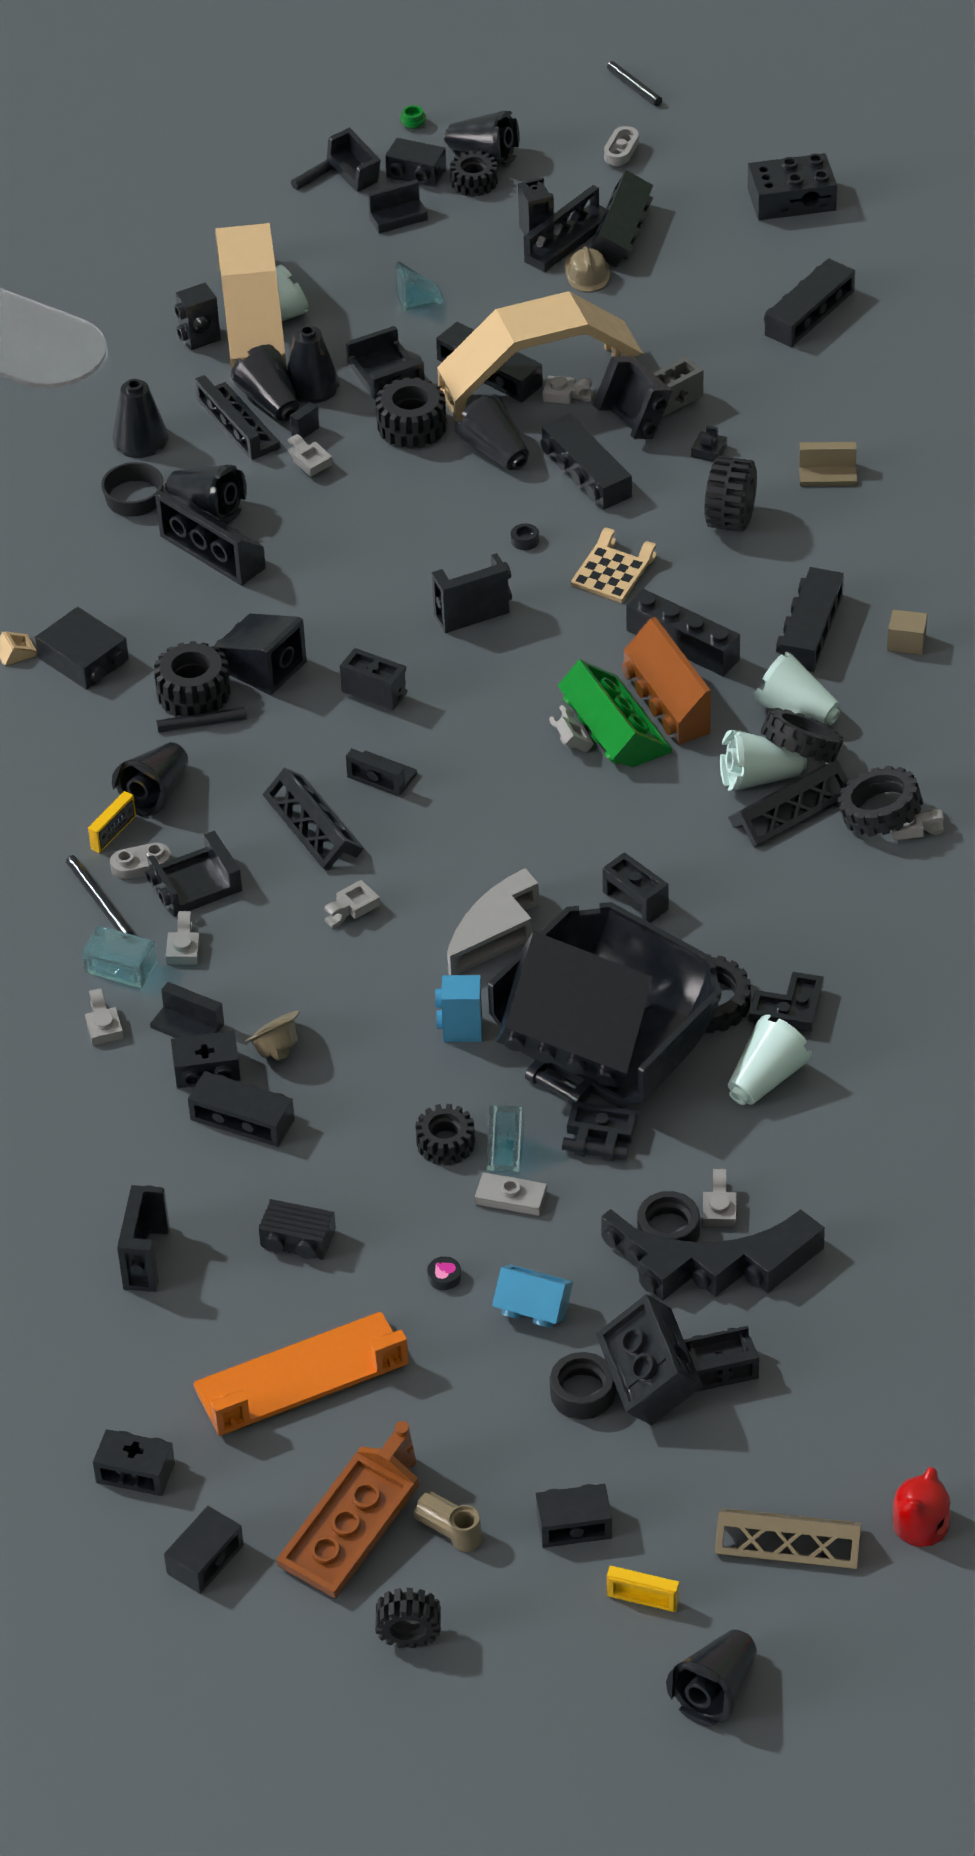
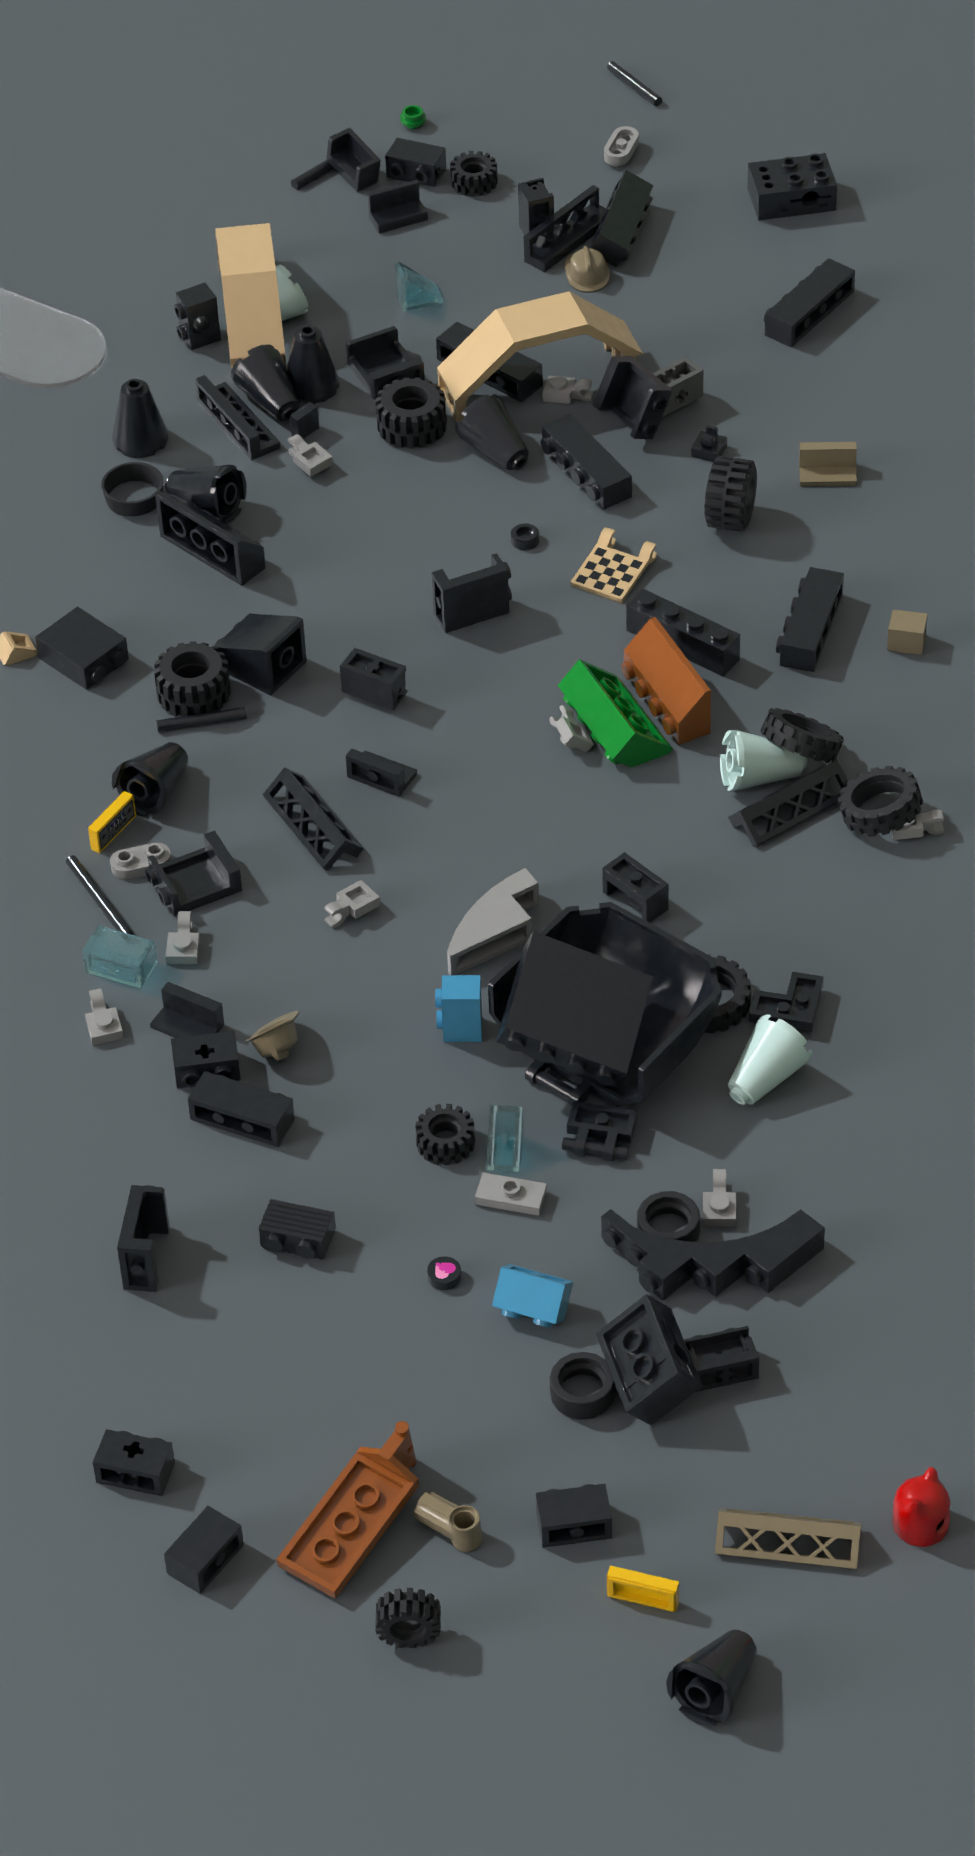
orange bracket [194,1312,409,1436] -> none
black cone [444,111,520,164] -> none
light aqua cone [754,652,841,725] -> none

